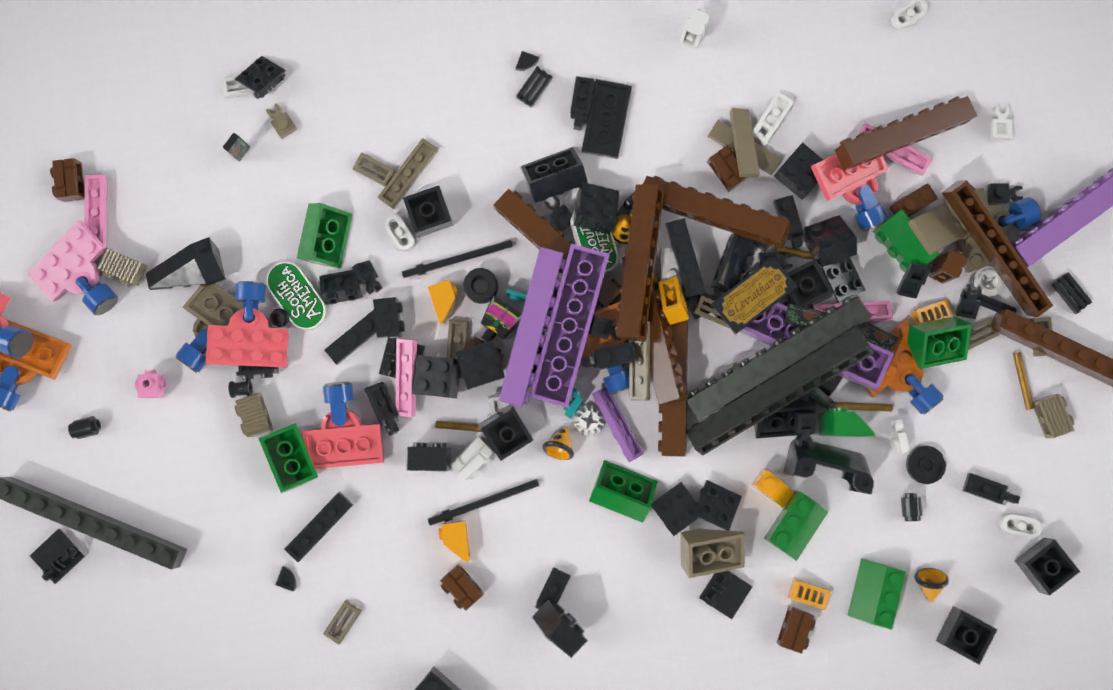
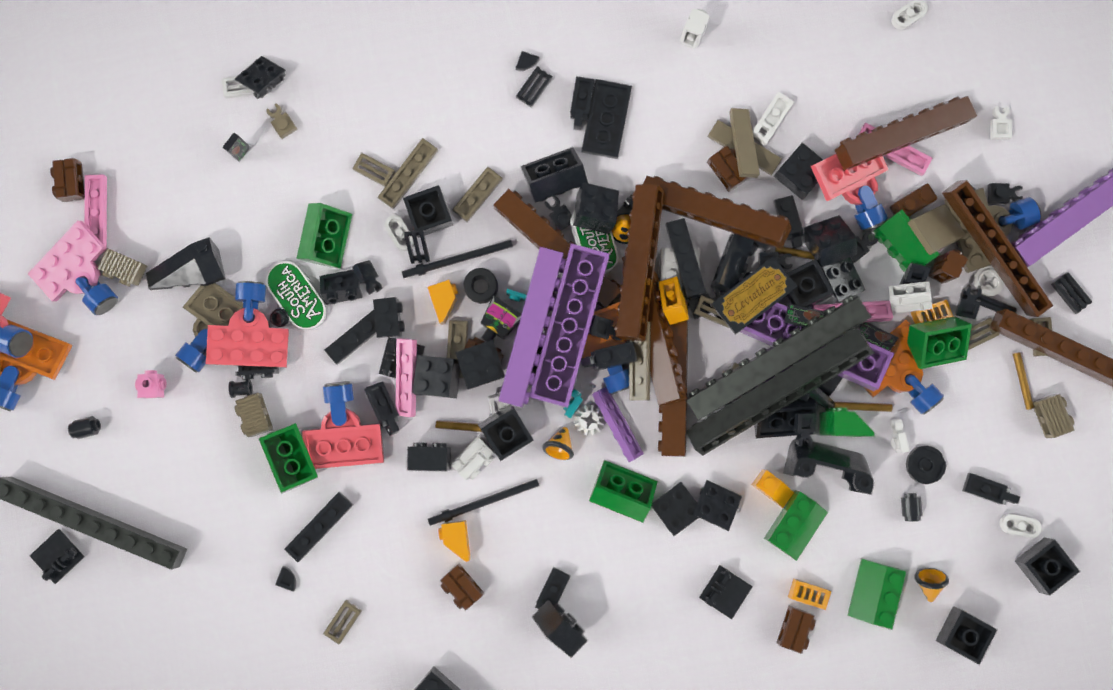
dark tan slope [680,529,745,578] -> none
none -> black tile [404,230,430,264]
none -> dark tan tile [452,167,503,222]
none -> black plate [850,231,878,263]
none -> white brick [889,281,932,313]

